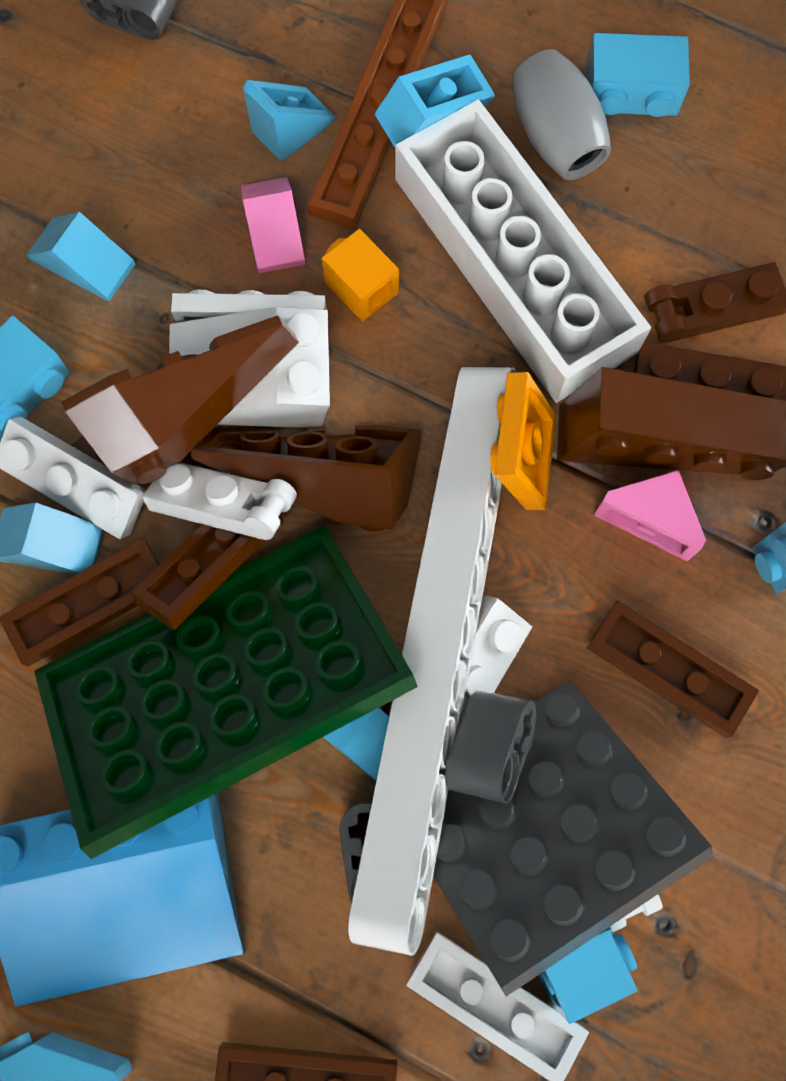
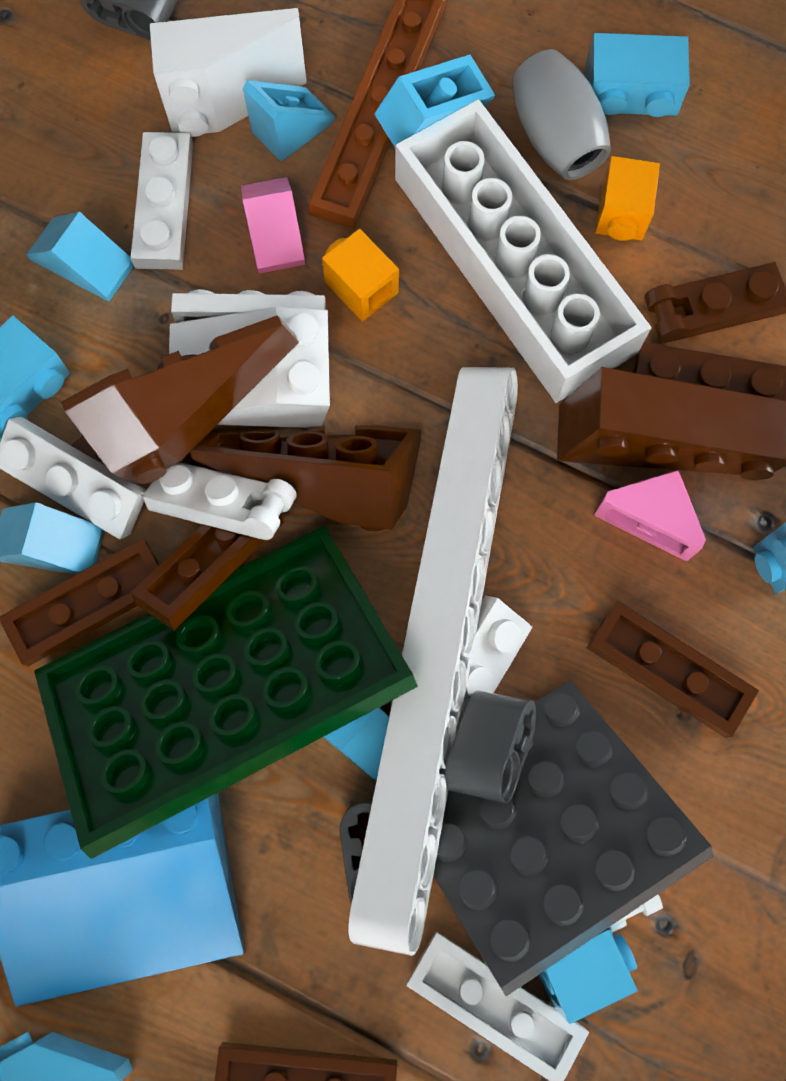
light orange plate [490,372,557,510] -> none
none -> white plate [131,132,193,270]
none -> white slope [150,8,307,137]
none -> light orange brick [595,156,660,241]

